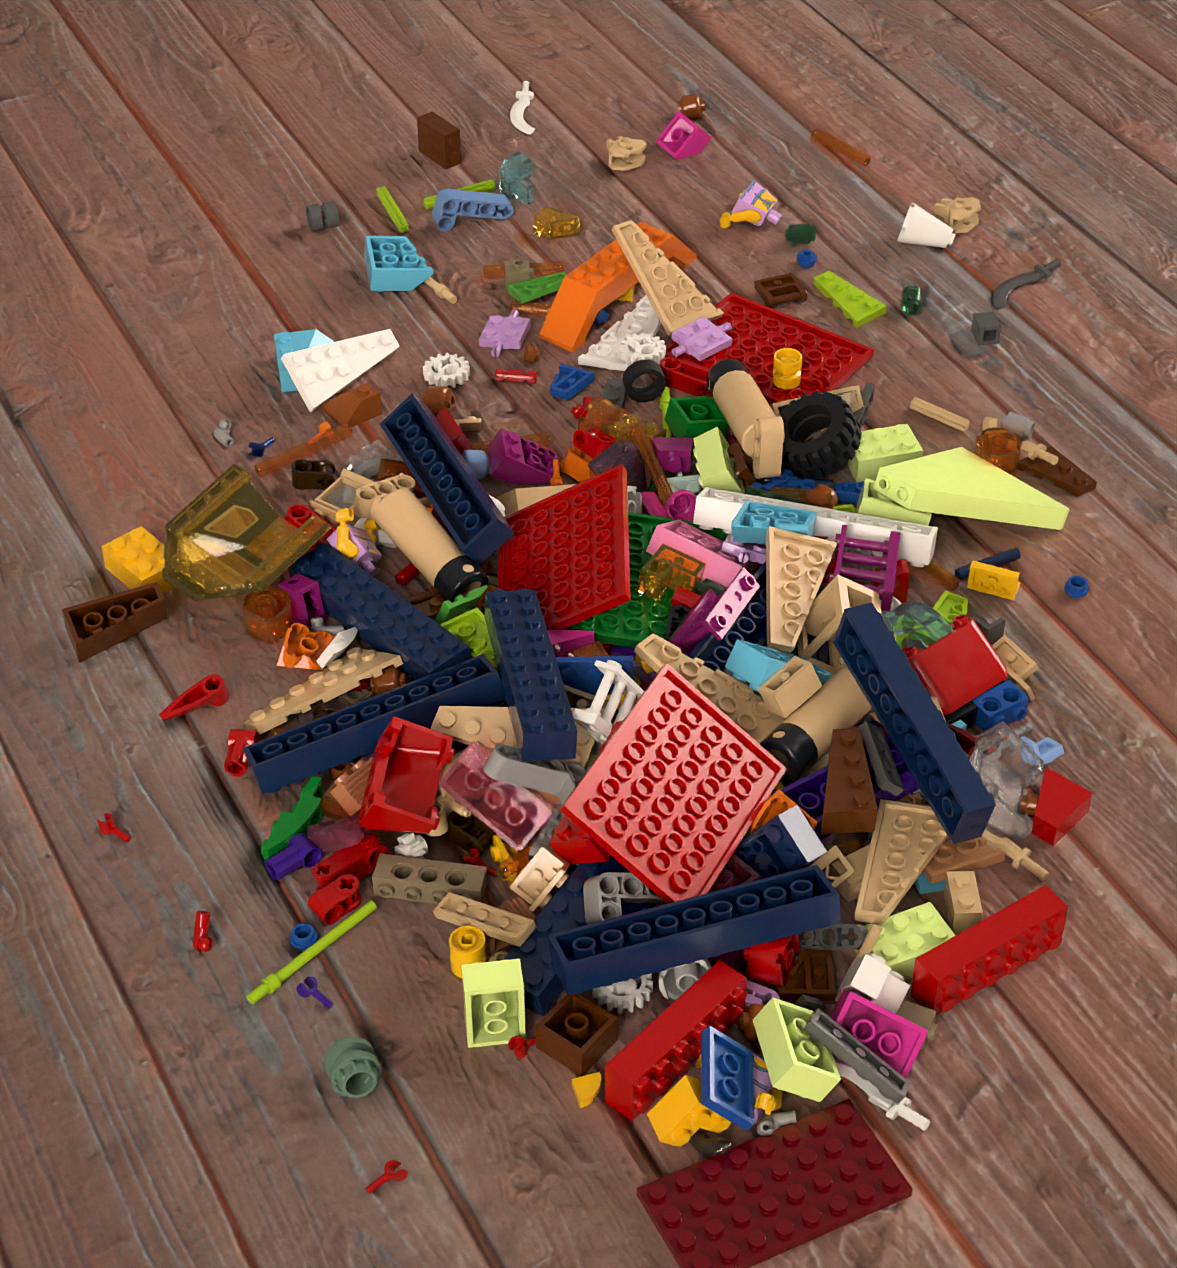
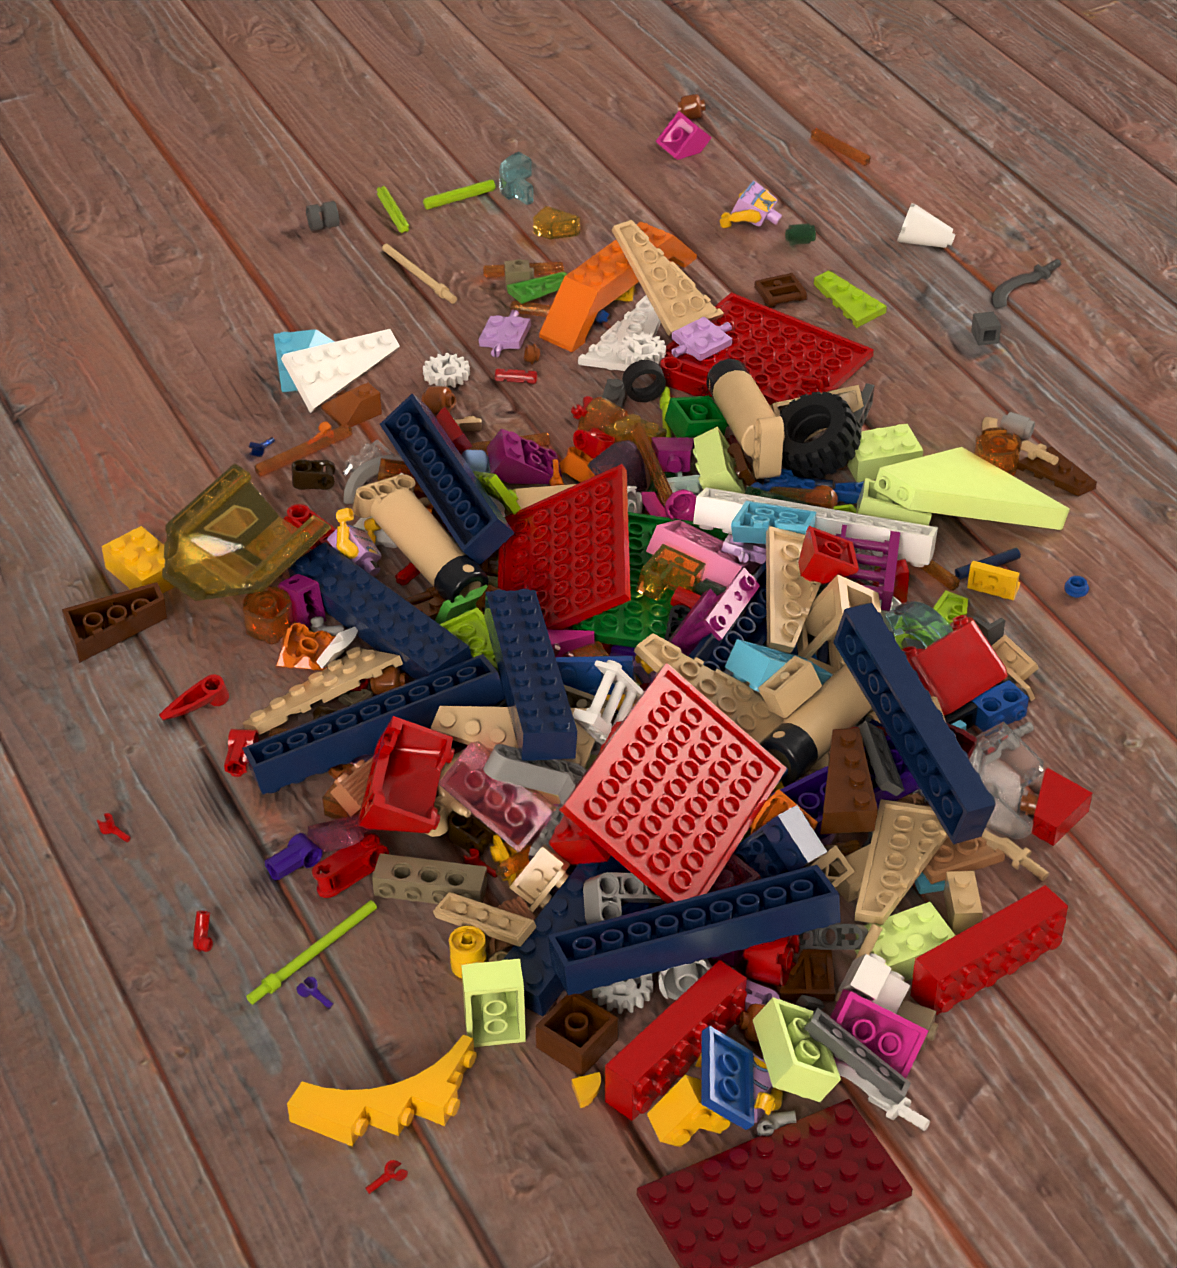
light grey arm [214,419,234,448] -> none
green slope [261,776,324,861] -> none
blue plate [289,923,318,950] -> none
red piece [308,874,362,925] -> none
tan window [309,468,375,529] -> none
sand green piece [324,1037,382,1098] -> none
medium azure wedge [364,236,434,292] -> none
white gear [394,832,428,859] -> none
reddish brown brick [417,111,461,169] -> none
medium blue beam [431,189,514,232] -> none
red hand [508,1036,536,1059] -> none
white sword [510,81,535,134] -> none
blue wing [550,364,595,400] -> none
tan hinge [606,136,646,171] -> none
clear smoke arm [689,1130,733,1159] -> none
yellow wheel [772,348,802,389] -> none
blue plate [797,250,817,268] -> none
clear green brick [901,286,923,316] -> none
tan axle [910,397,970,432] -> none
tan hinge [933,197,981,234] -> none
light blue bracket [1019,736,1064,767] -> none
none -> yellow arch [287,1035,476,1146]
none -> lime wing [473,471,521,515]
none -> red slope [798,526,859,584]

